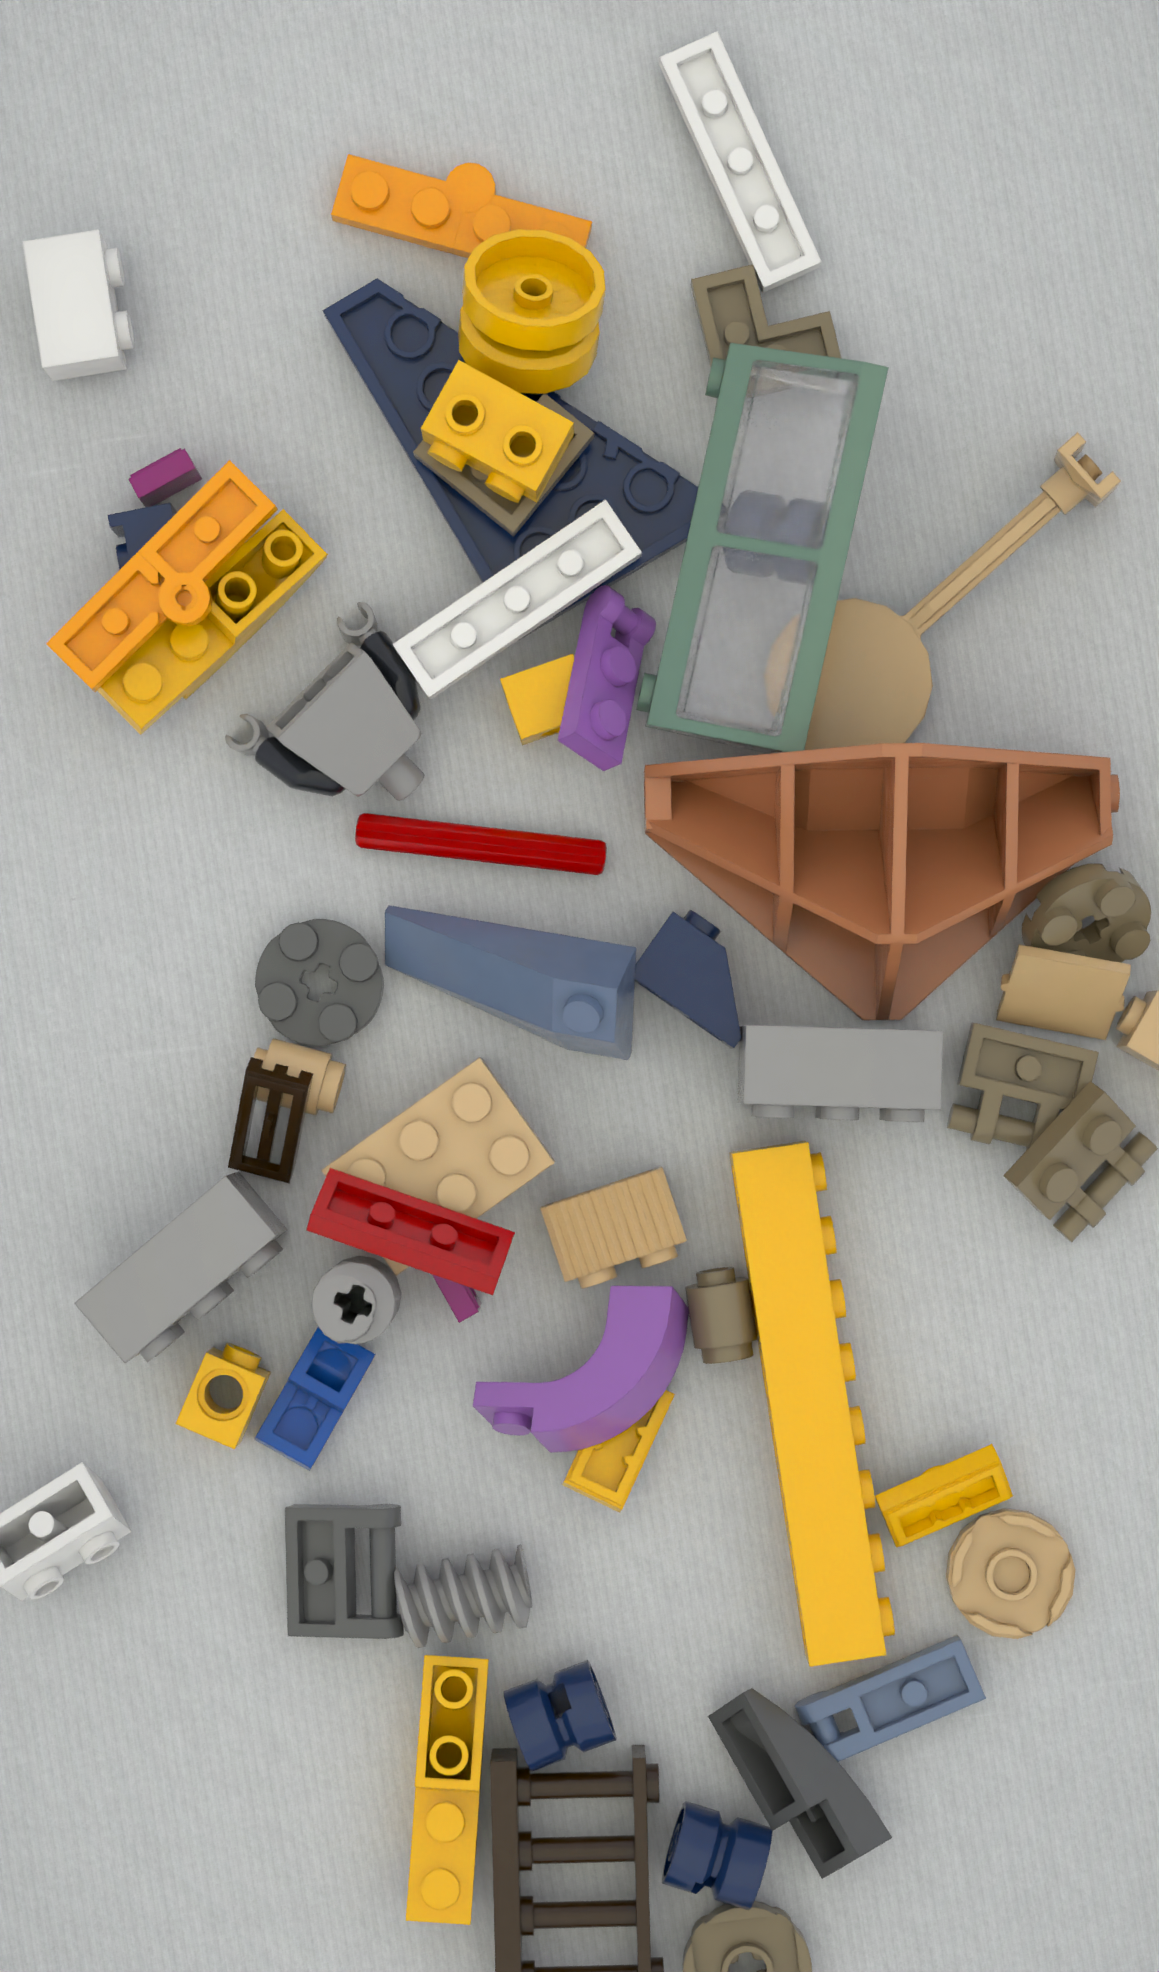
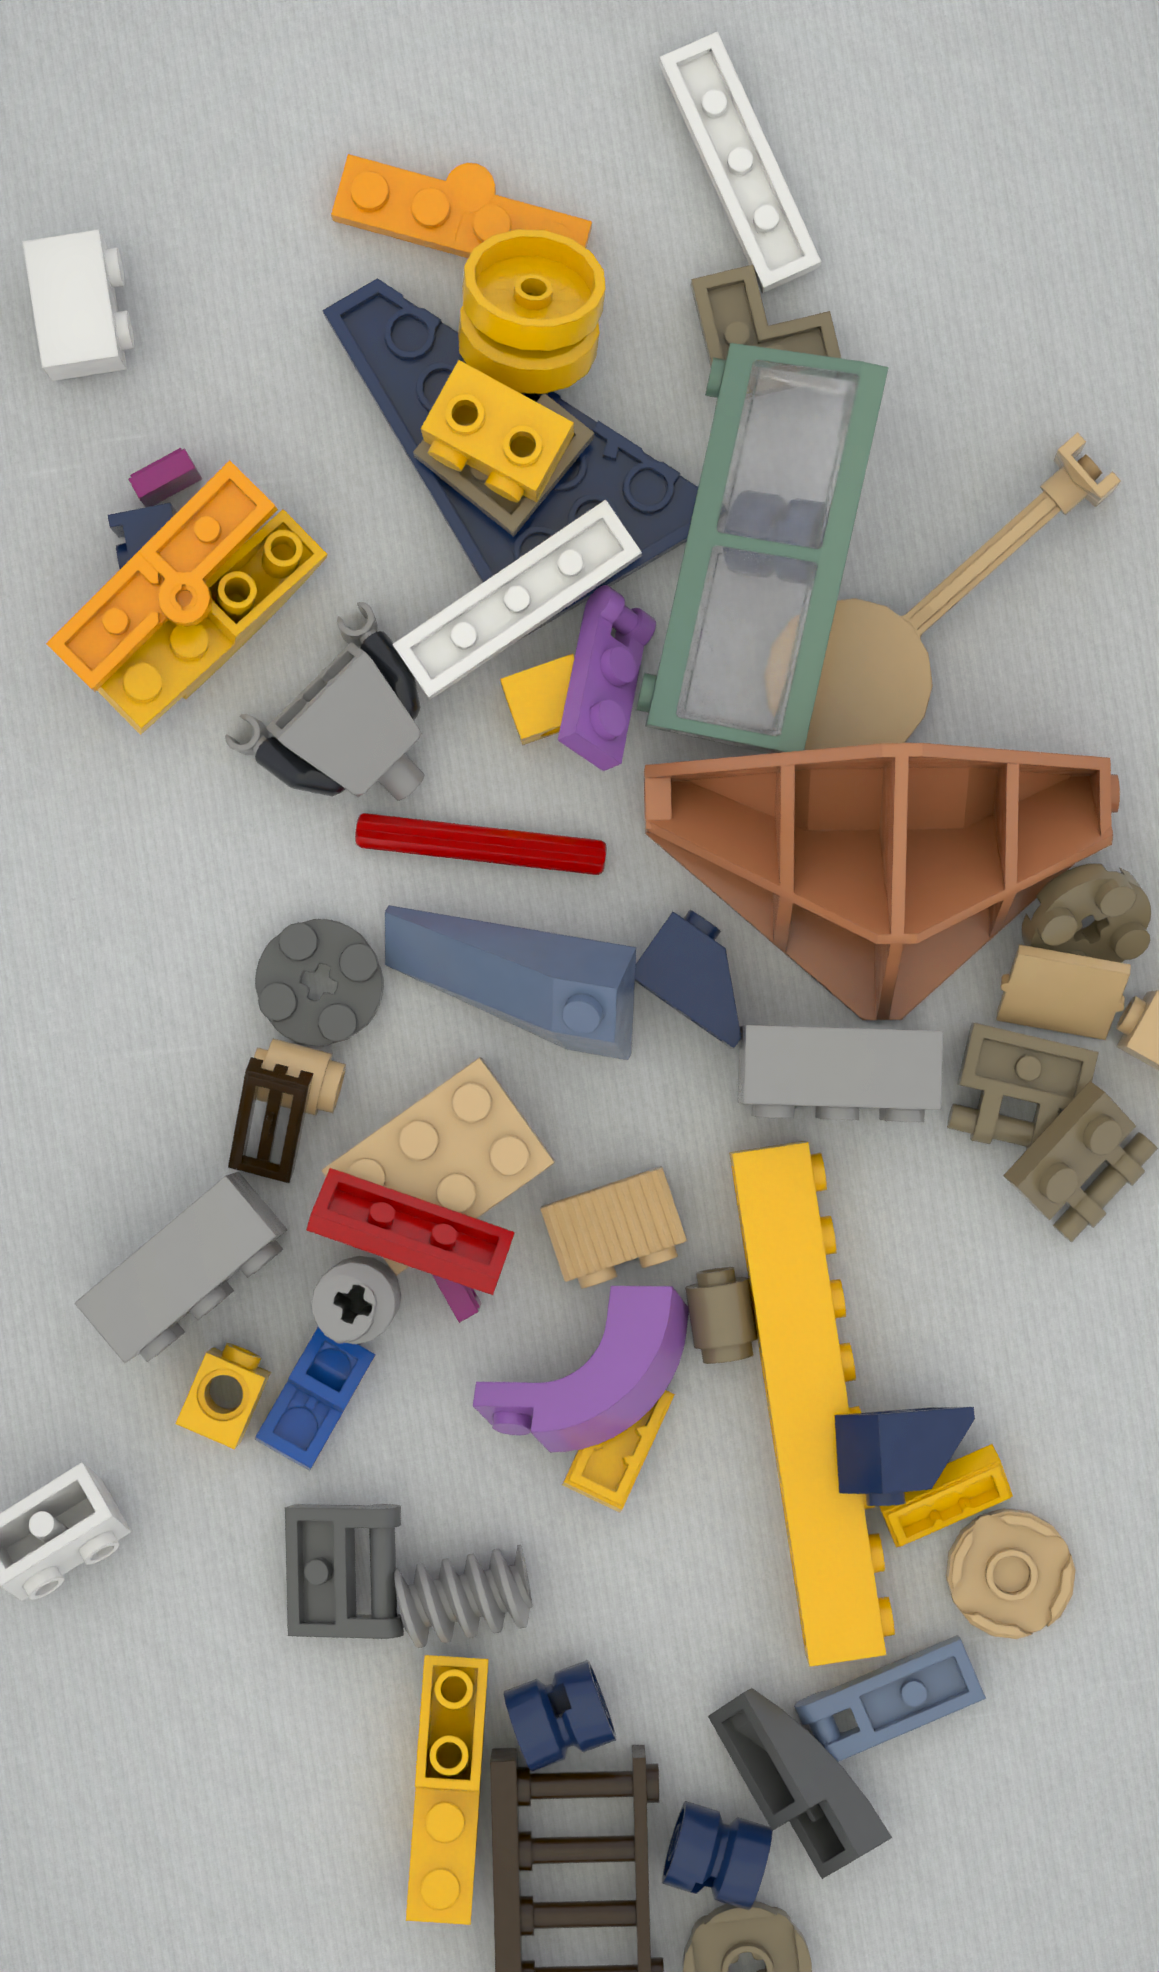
none -> dark blue slope [834,1407,975,1506]

